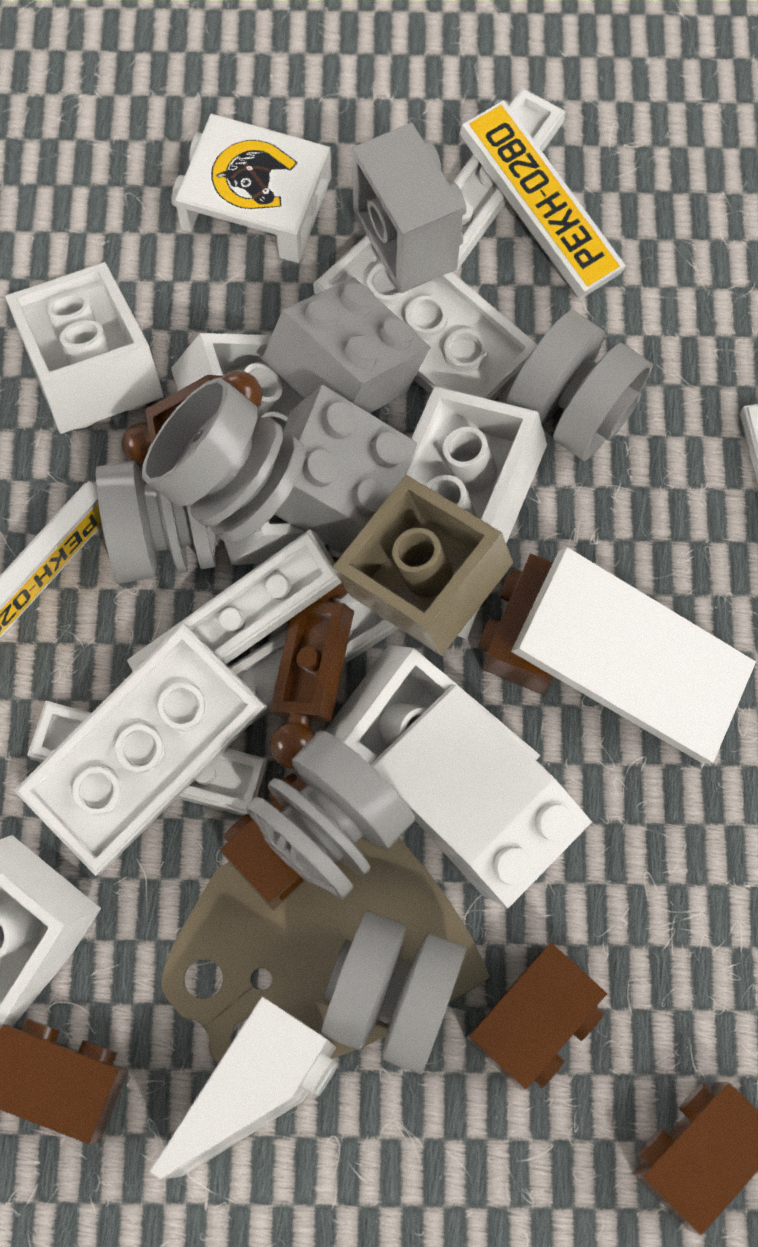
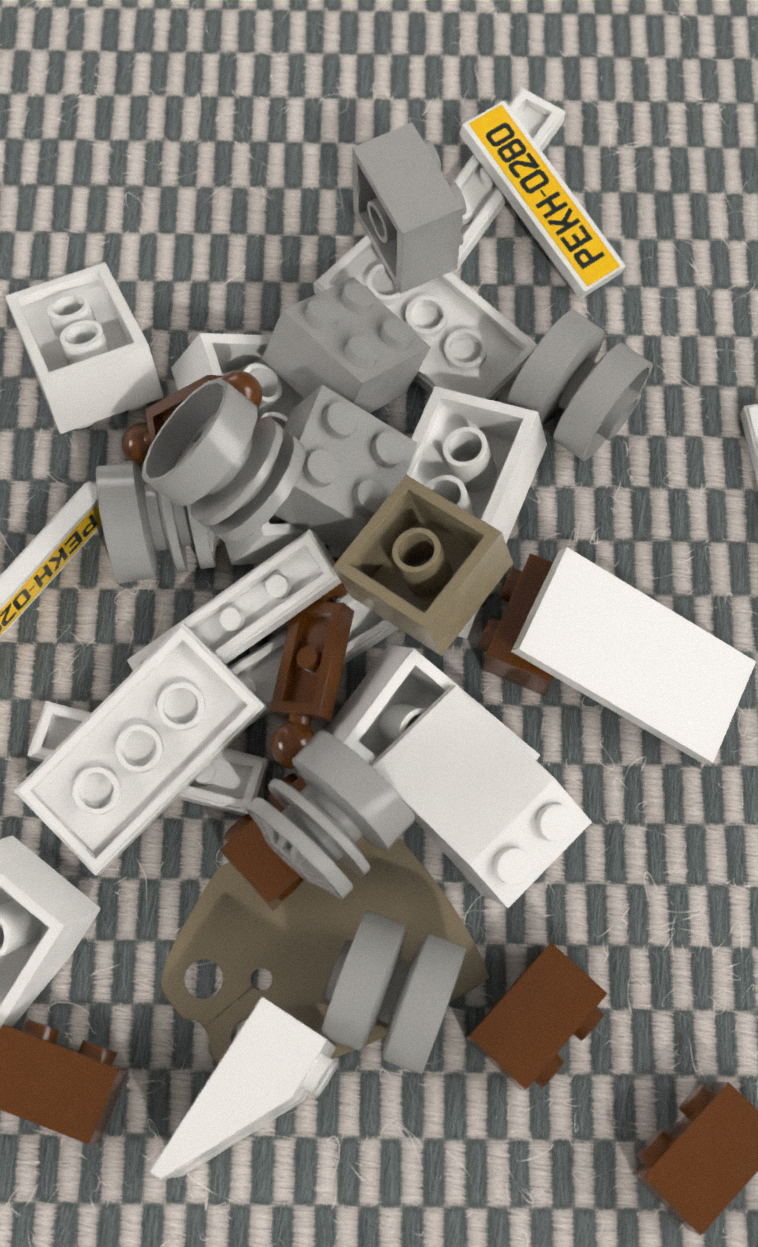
white panel [172,114,331,263] -> none

